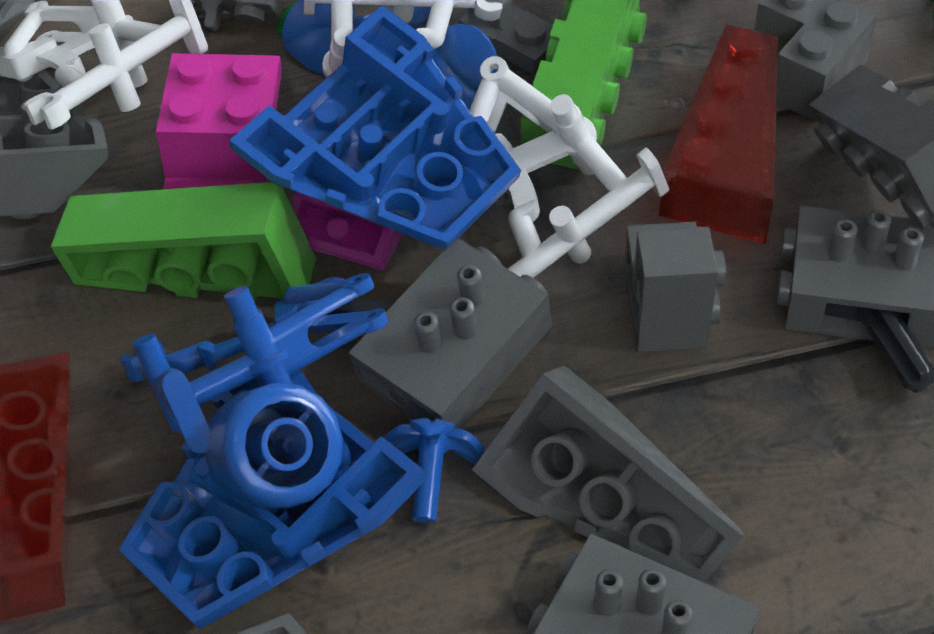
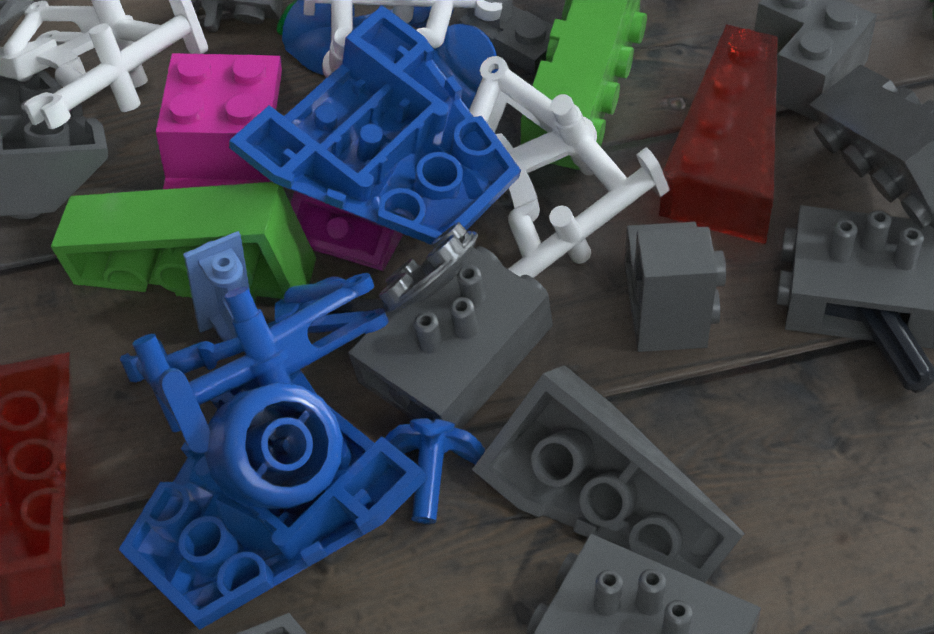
none -> medium blue hinge [183,231,250,341]
none -> dark grey dish [378,222,479,312]

